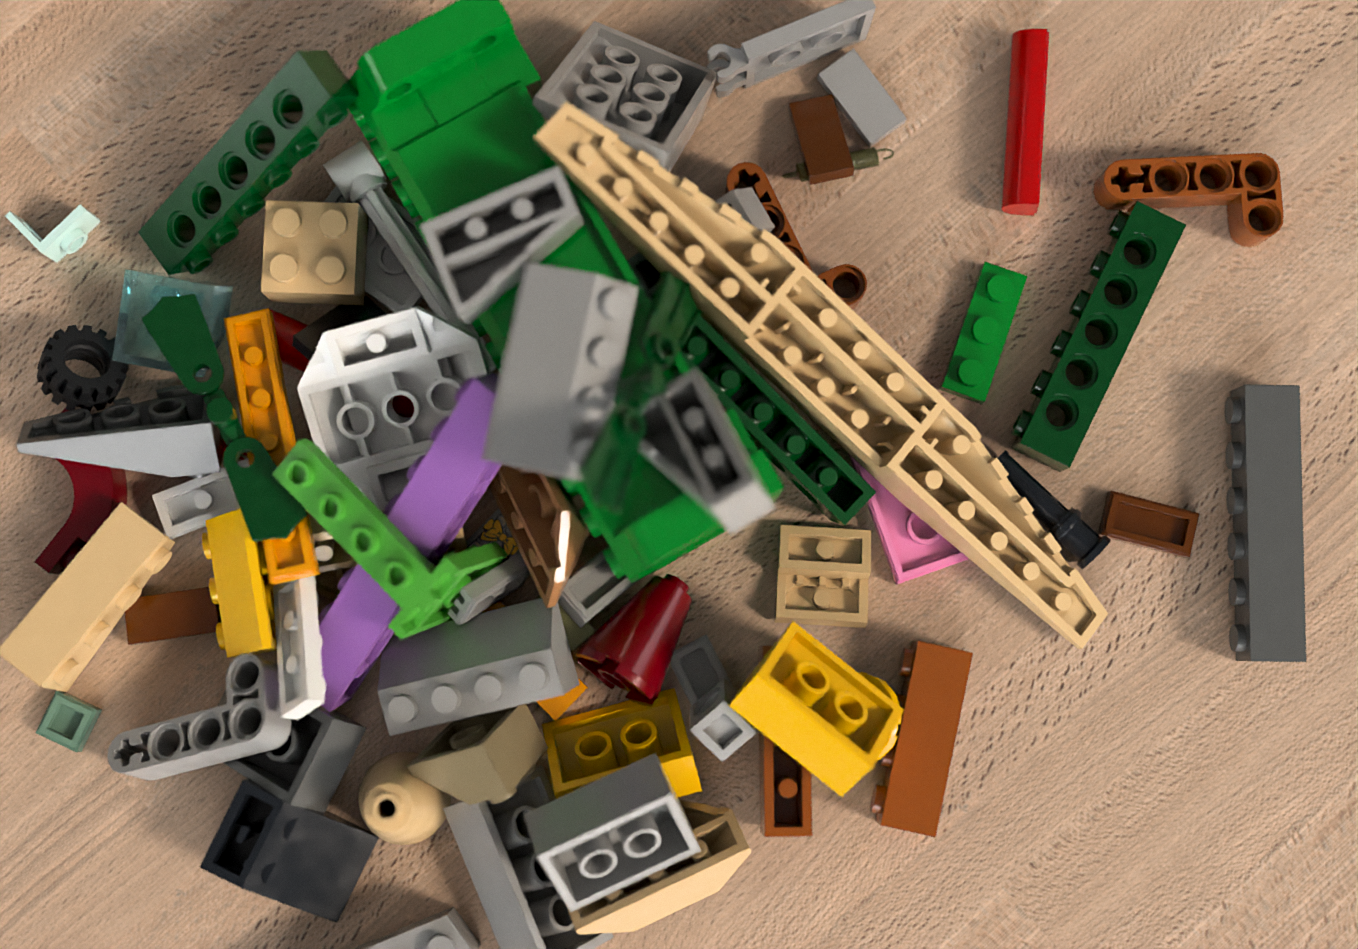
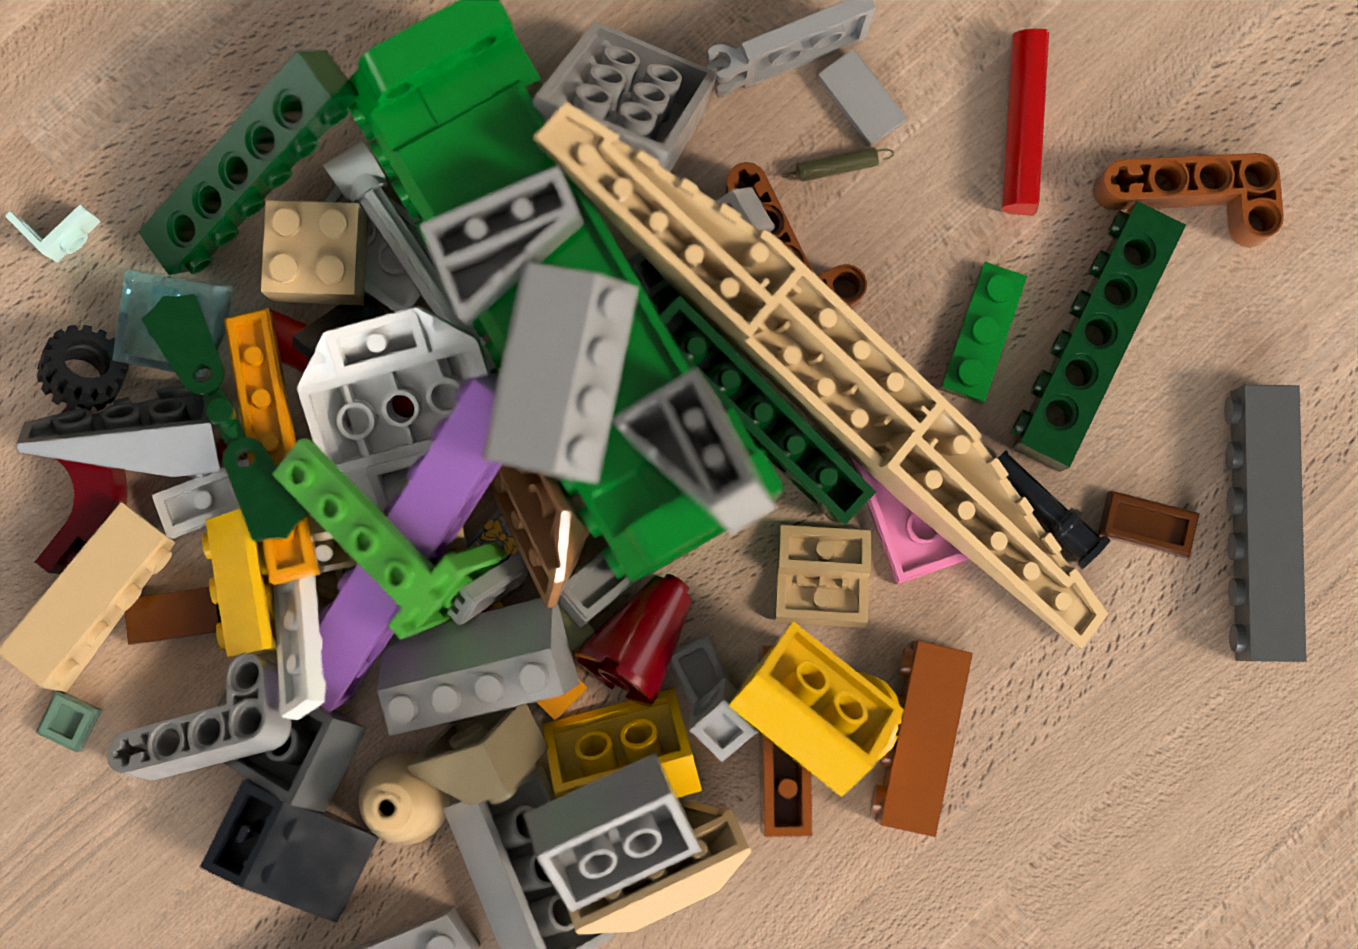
dark green piece [577,271,701,513] -> none
reddish brown tile [789,94,854,185] -> none

